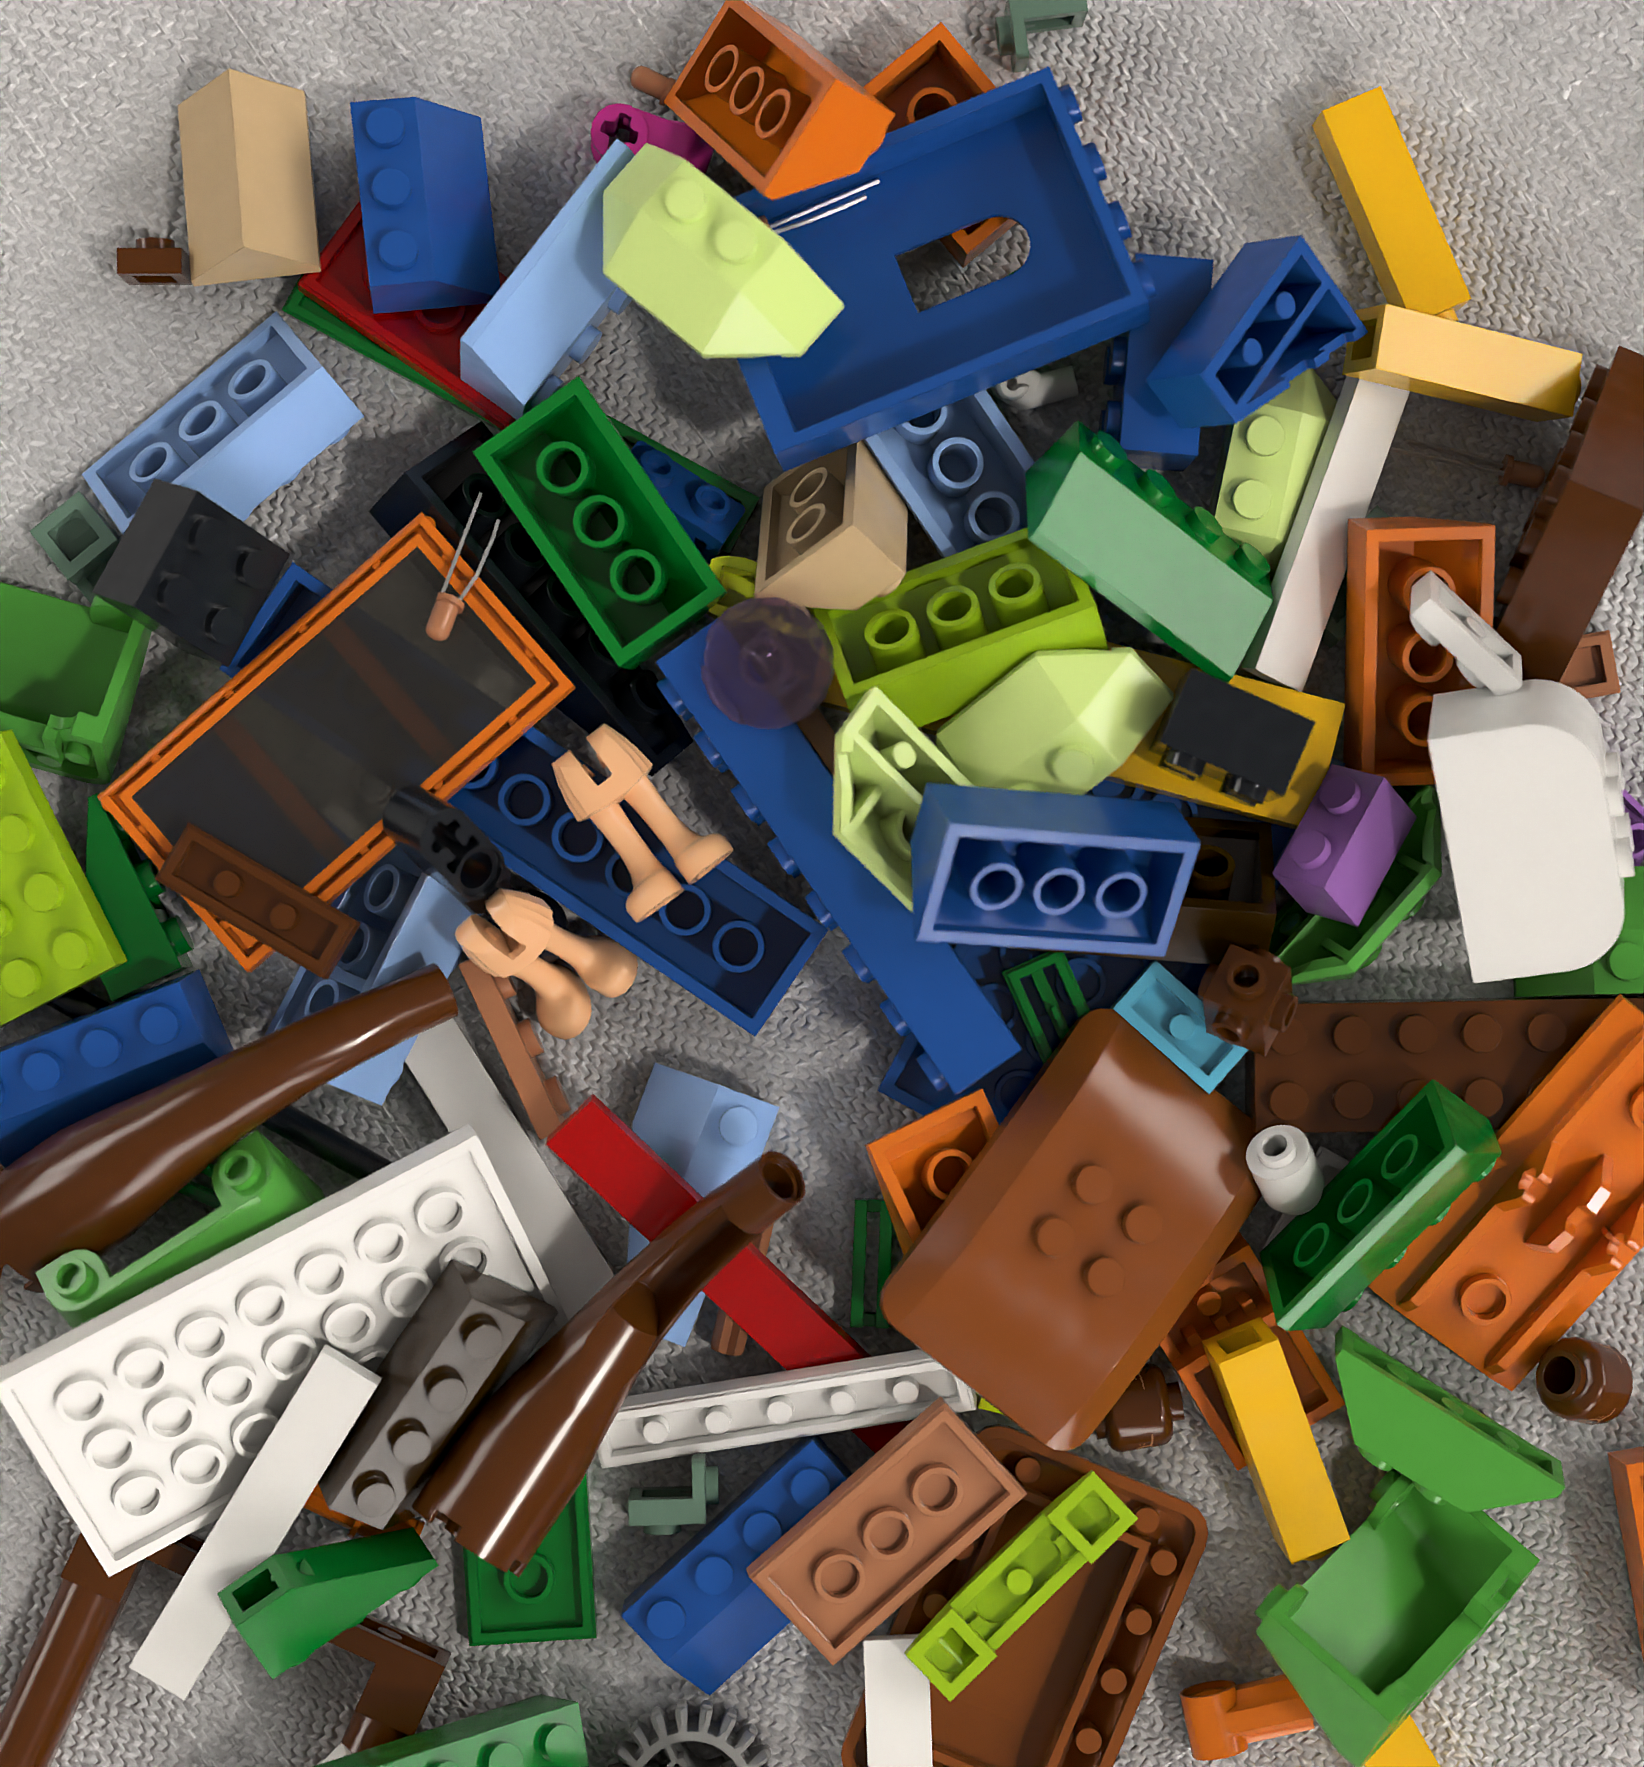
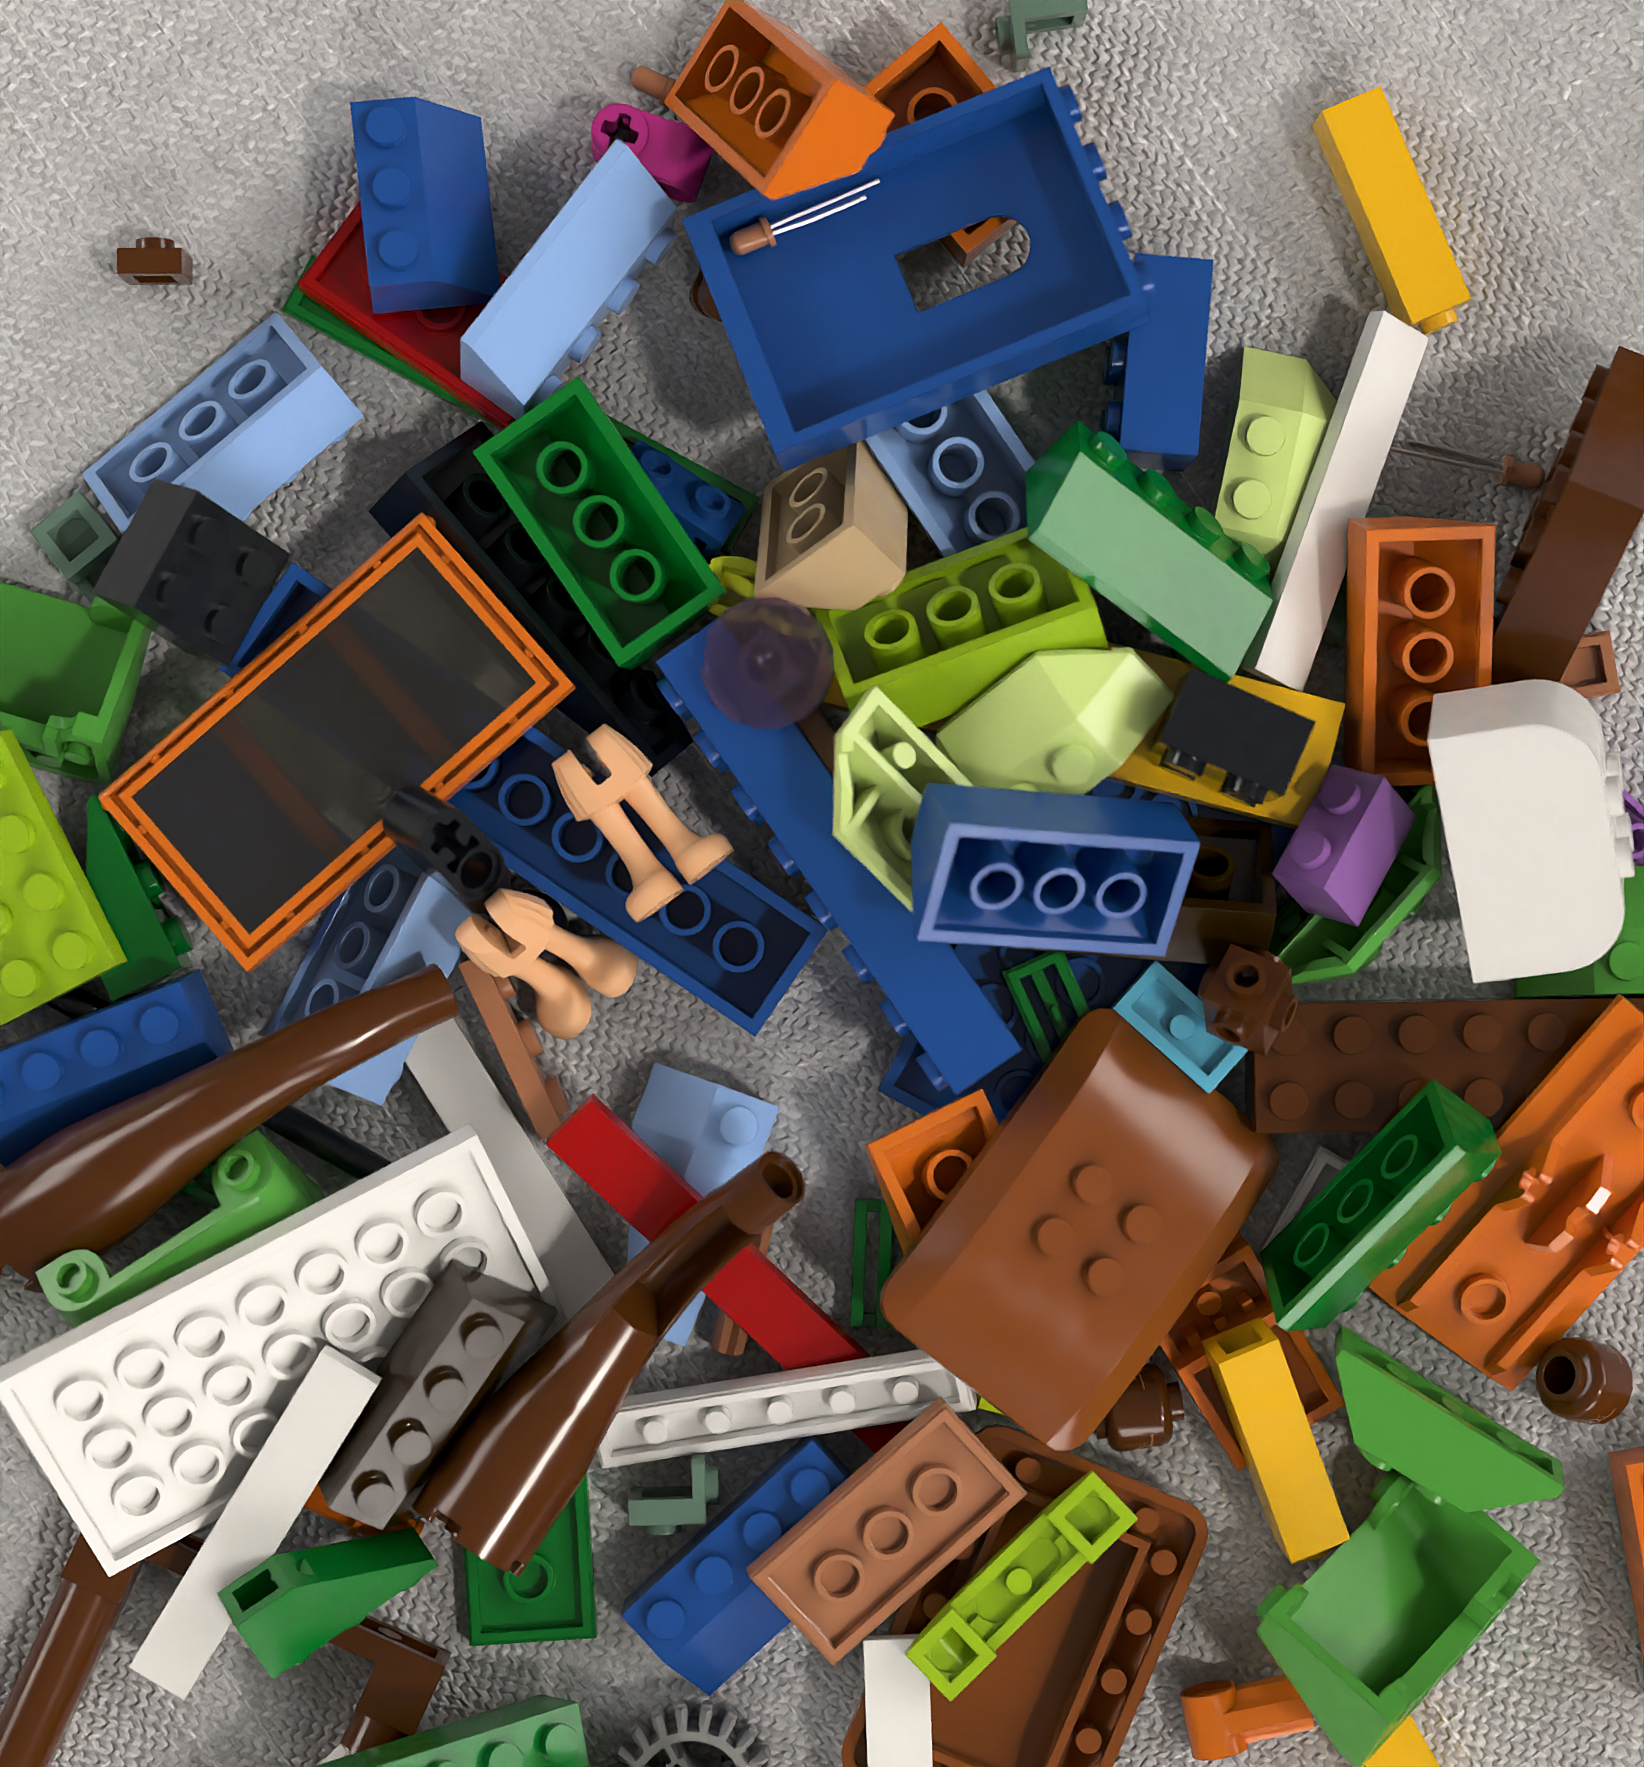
reddish brown tile [155,822,361,980] -> none
tan slope [178,68,321,286] -> none
nougat piece [426,492,500,641] -> none
yellowish green wedge [603,143,844,358] -> none
white arm [990,366,1079,411] -> none
blue wedge [1145,235,1369,429] -> none
white brick [1246,1125,1325,1216] -> none
yellow brick [1342,304,1583,422] -> none
white plate [1410,570,1522,696] -> none

